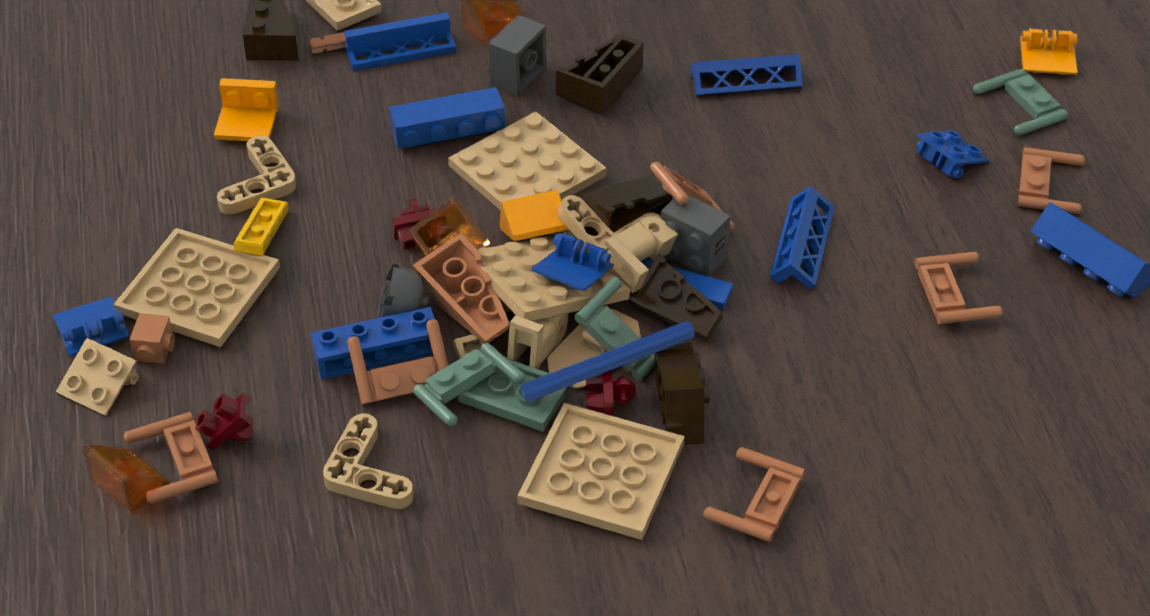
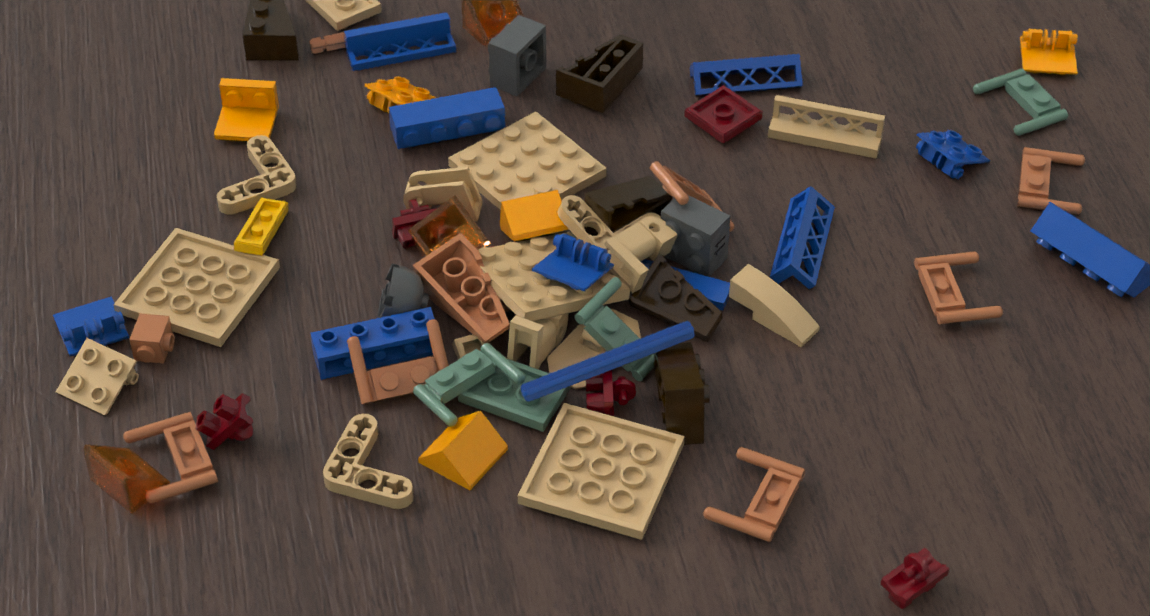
none -> light orange hinge [364,76,436,114]
none -> tan piece [403,166,483,222]
none -> light orange slope [418,411,508,490]
none -> dark red plate [685,85,763,144]
none -> tan slope [729,264,820,347]
none -> tan fence [768,95,885,159]
none -> dark red hips [880,548,949,609]

